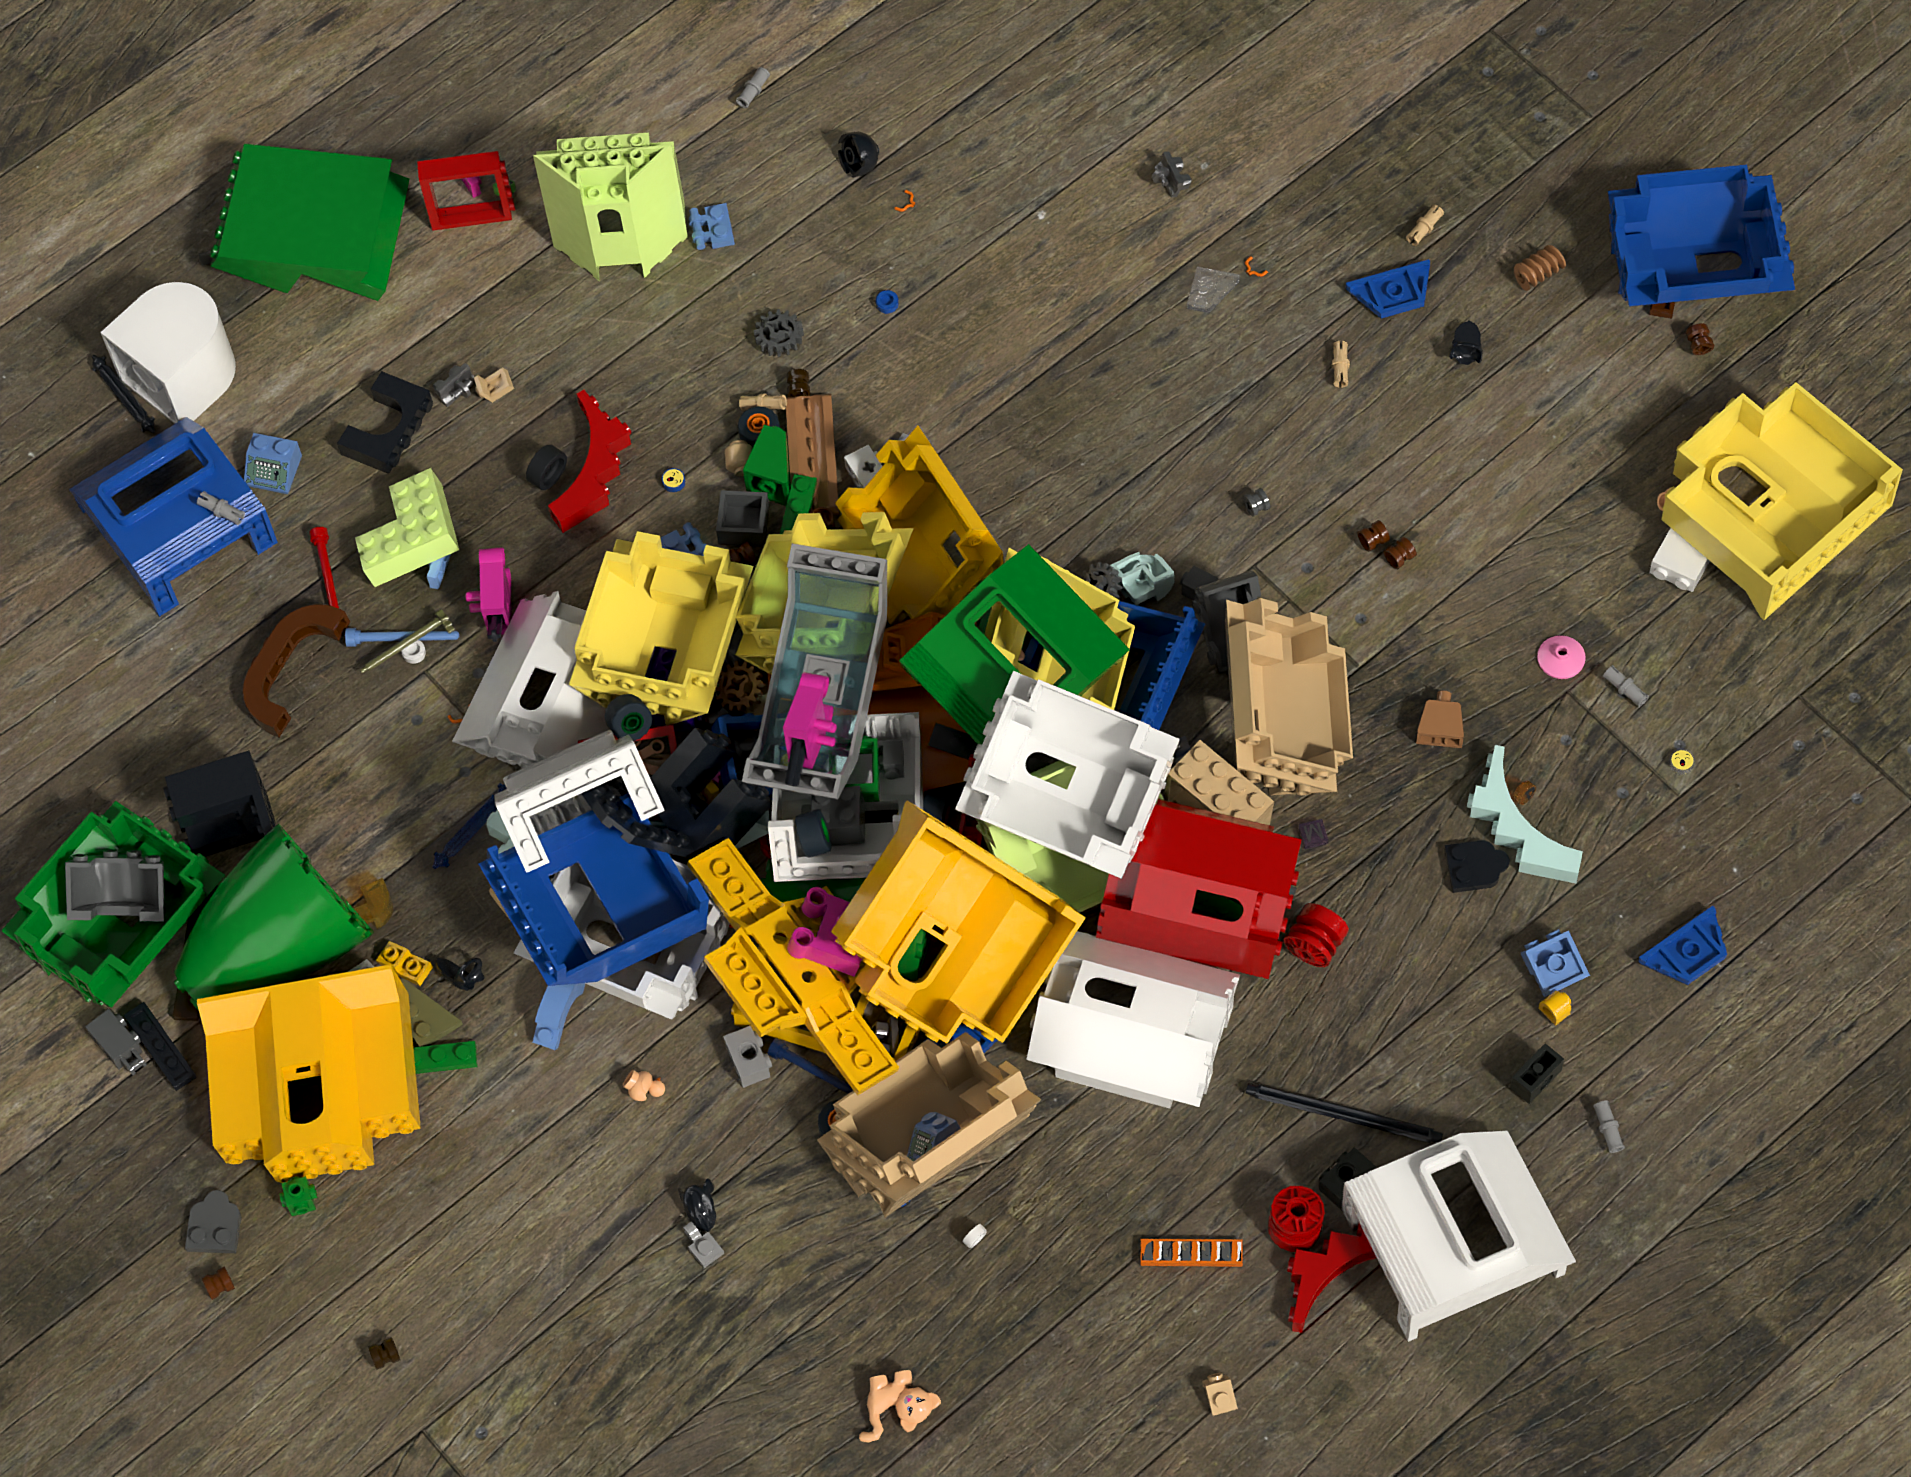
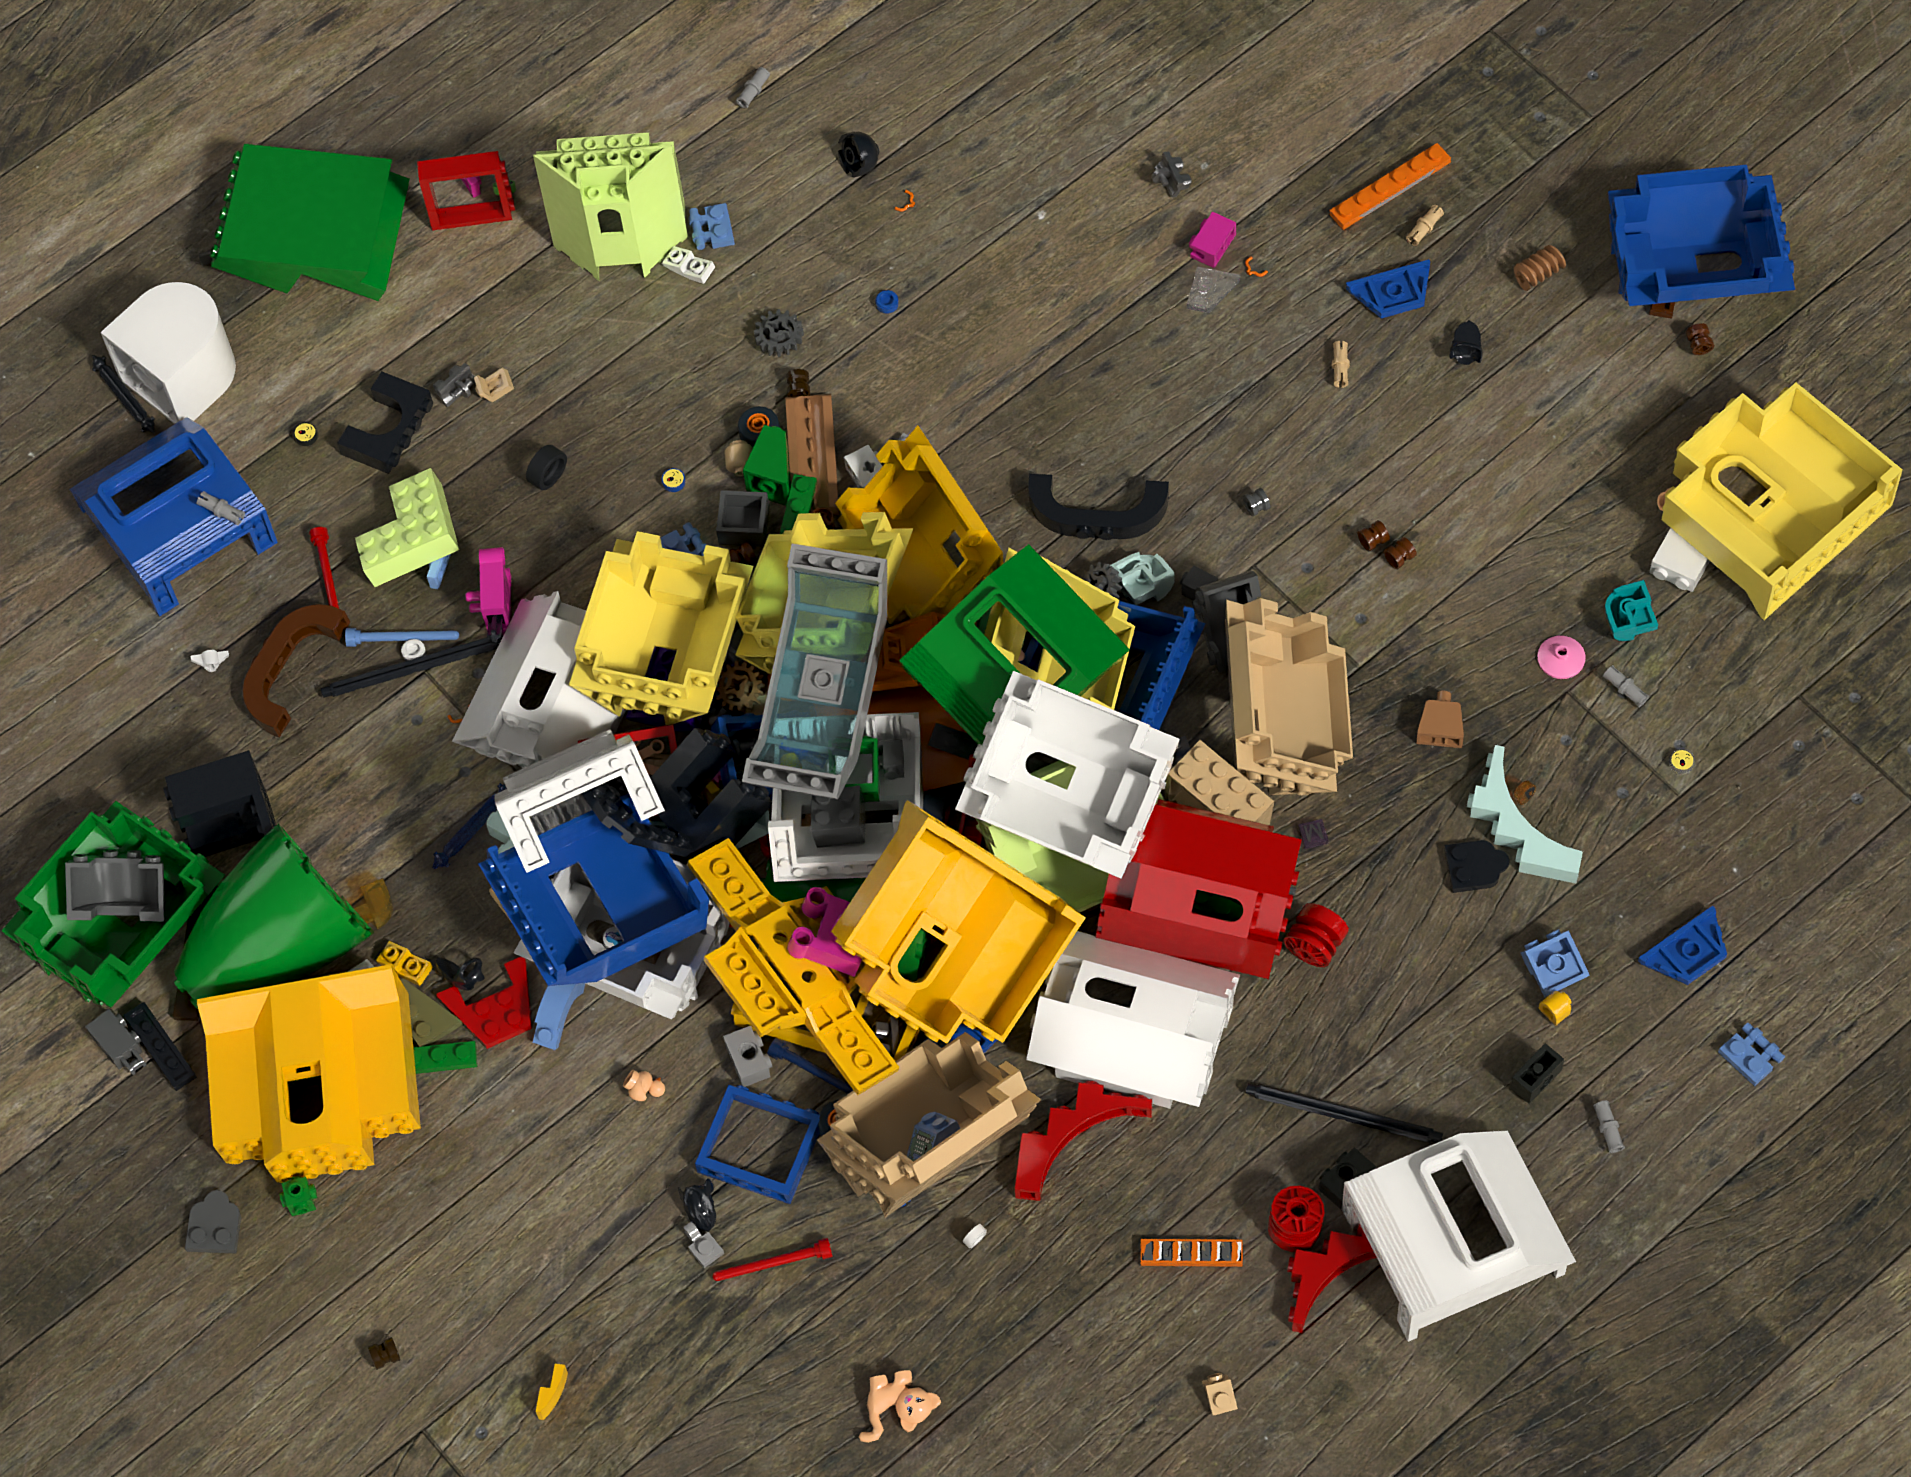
reddish brown wheel [201,1266,235,1300] -> none
medium blue slope [244,433,302,494] -> none
olive piece [360,609,455,673] -> none
red arch [548,390,632,533] -> none
black wheel [604,694,652,741] -> none
tan pin [739,393,787,411] -> none
dark pink piece [783,672,837,787] -> none
black wheel [795,810,832,858] -> none
none -> white piece [190,650,229,672]
none -> tile [294,422,318,446]
none -> black piece [321,635,503,698]
none -> red wing [436,957,532,1049]
none -> yellow slope [536,1364,568,1420]
none -> white tile [603,927,623,949]
none -> white slope [662,246,715,284]
none -> blue window [695,1085,820,1204]
none -> red piece [712,1237,833,1281]
none -> red arch [1015,1081,1152,1201]
none -> black arch [1028,473,1169,540]
none -> dark pink brick [1189,211,1236,268]
none -> orange plate [1329,143,1451,230]
none -> teal brick [1605,580,1658,641]
none -> medium blue plate [1718,1022,1785,1086]

